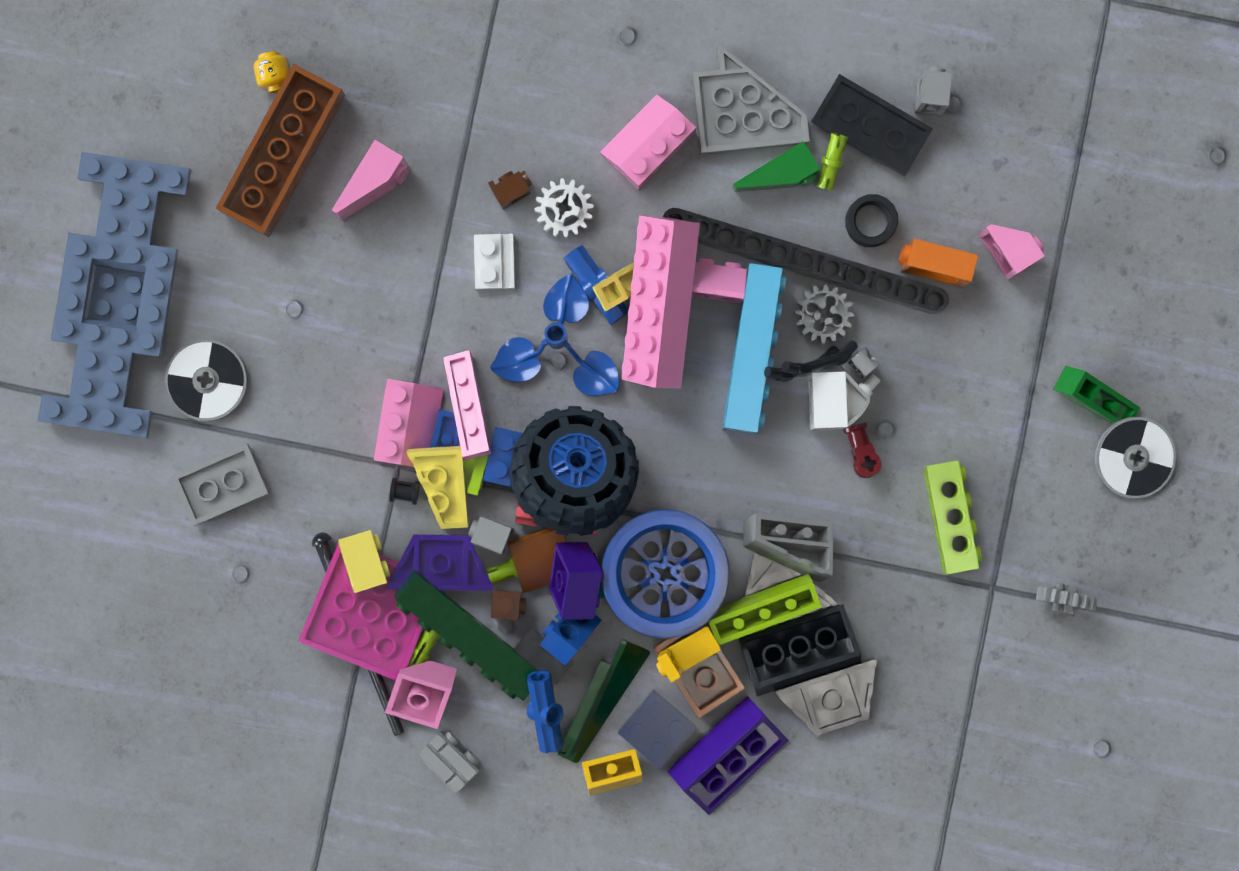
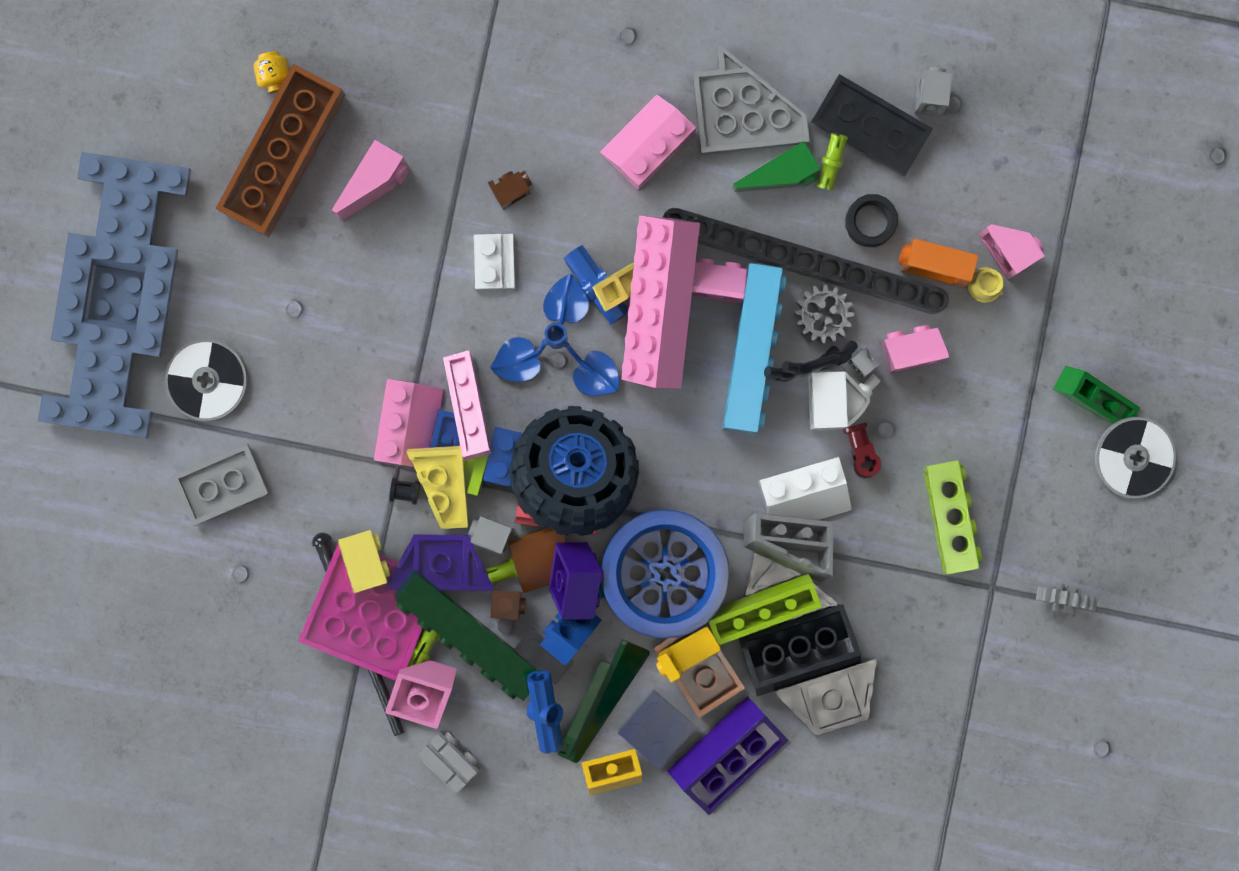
white gear [534,178,594,239] -> none
none -> white slope [758,457,852,520]
none -> bright pink slope [881,325,949,373]
none -> light yellow piece [967,267,1003,303]

